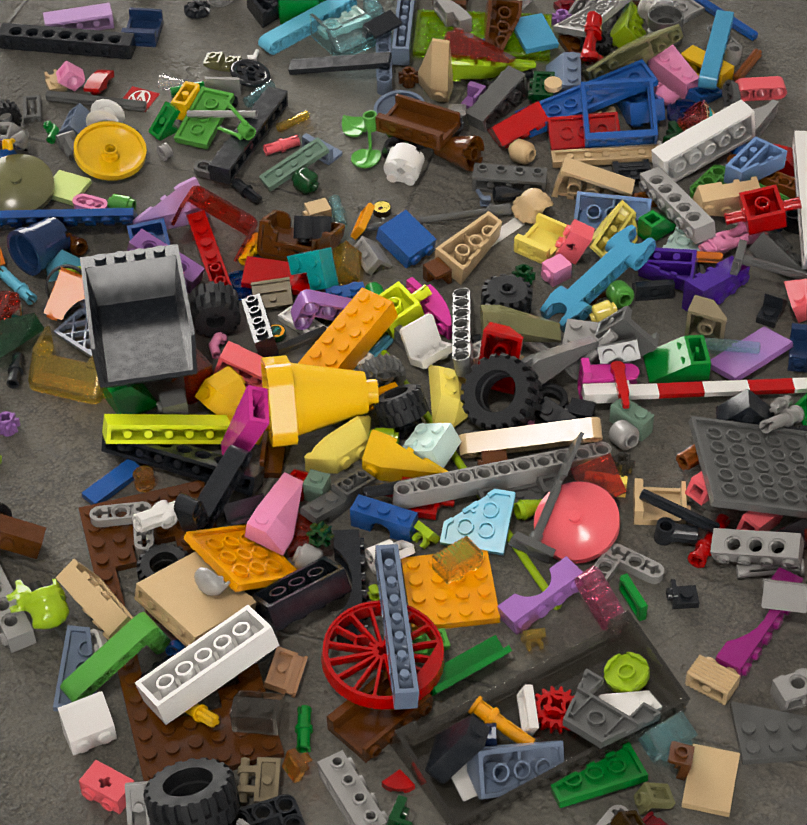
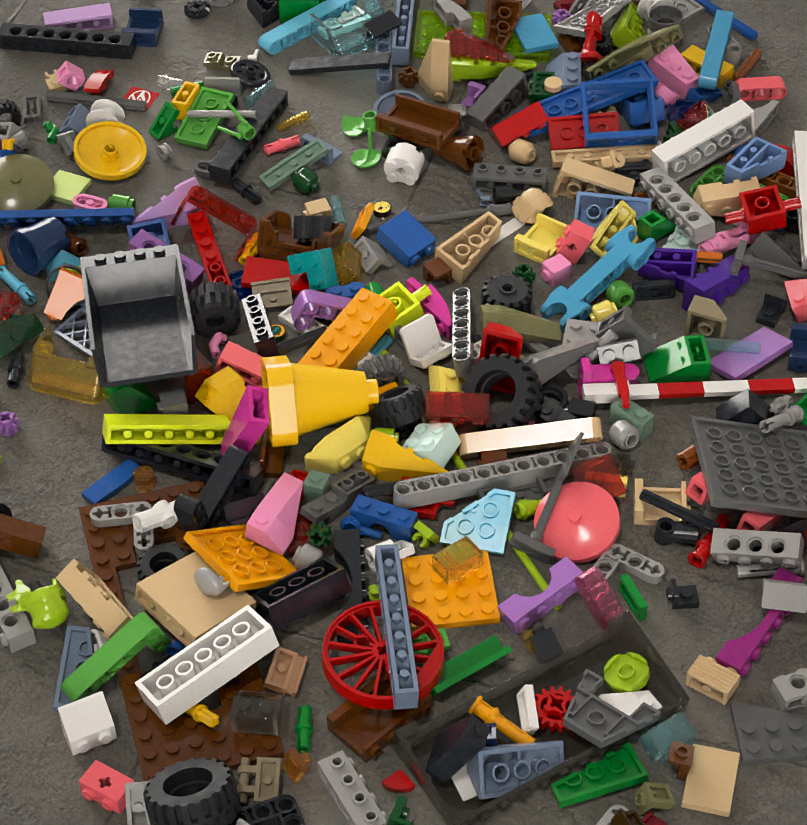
none -> blue plate [340,516,382,540]
none -> clear red wedge [425,391,491,425]
none -> black brick [528,625,563,662]
none -> tan hips [592,149,625,172]

